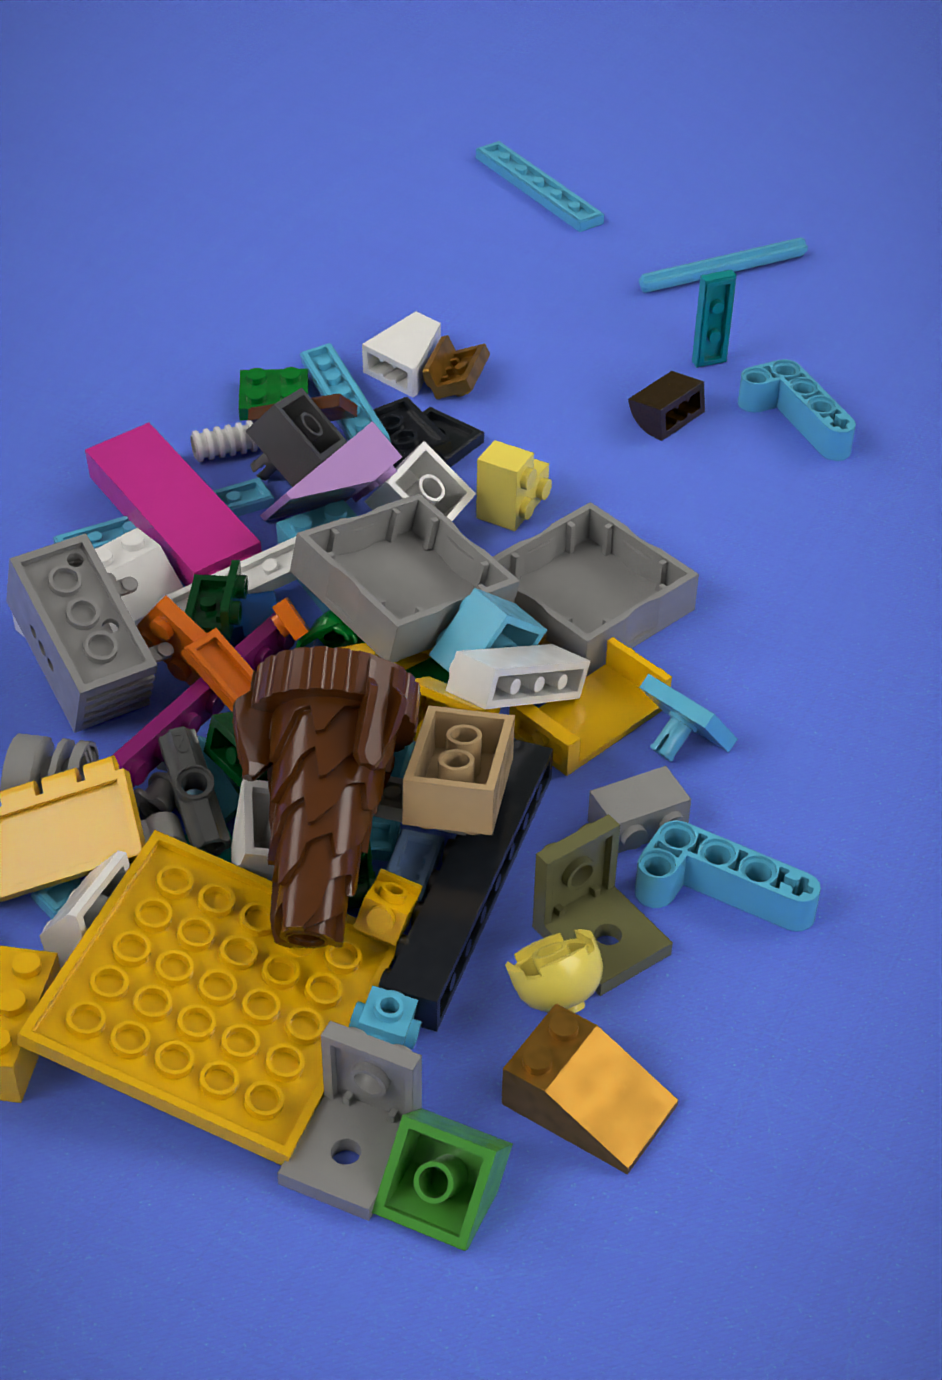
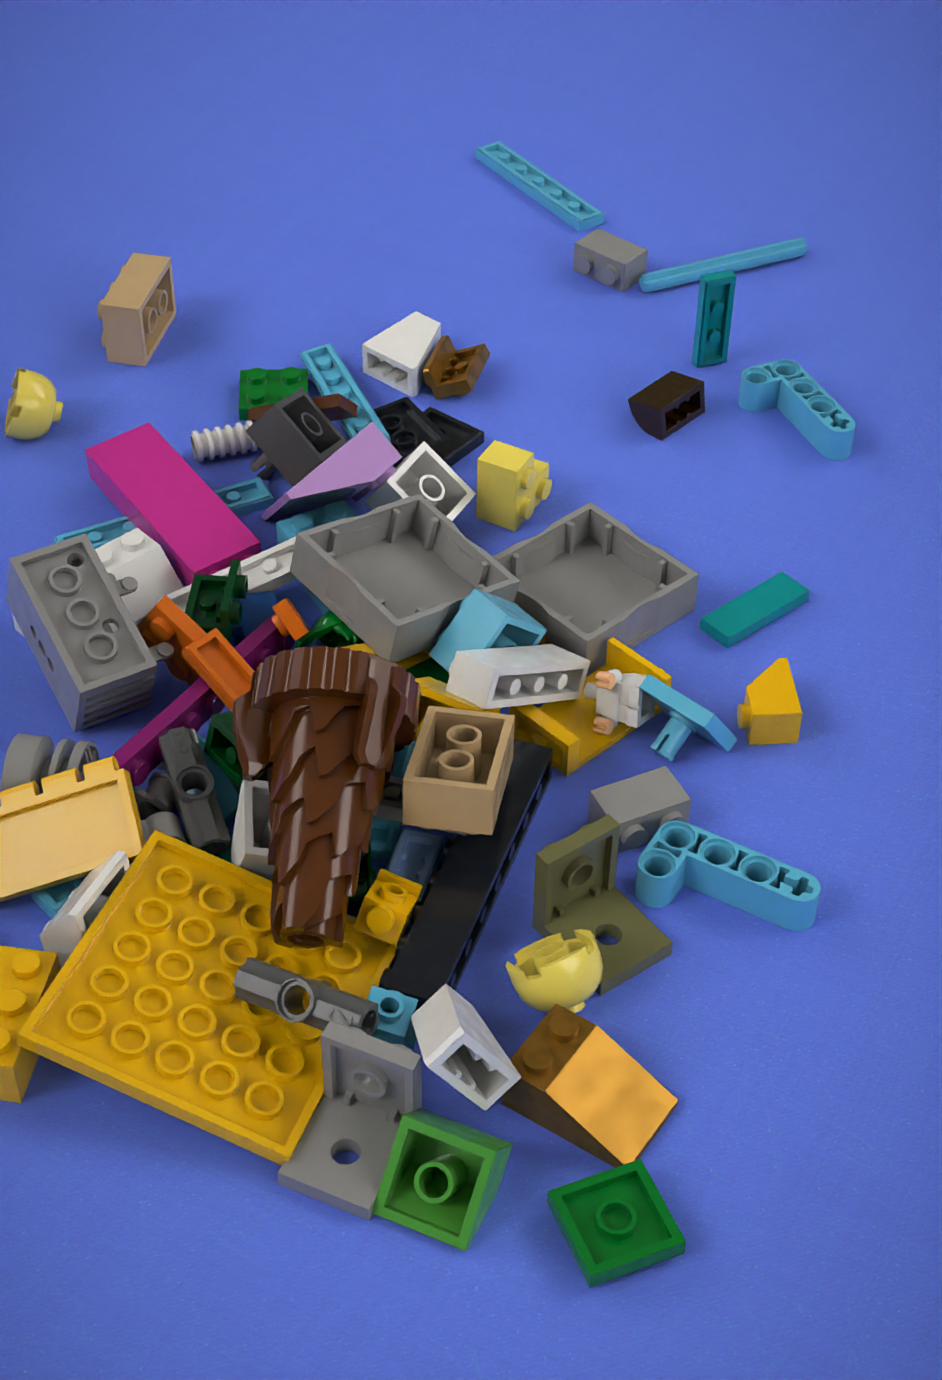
none -> light yellow cylinder [4,368,63,440]
none -> tan brick [98,253,176,367]
none -> dark grey piece [233,957,380,1036]
none -> white slope [410,983,521,1111]
none -> green plate [547,1159,686,1288]
none -> light grey brick [573,228,648,292]
none -> white piece [584,669,657,735]
none -> teal tile [700,571,810,648]
none -> yellow slope [737,658,803,745]

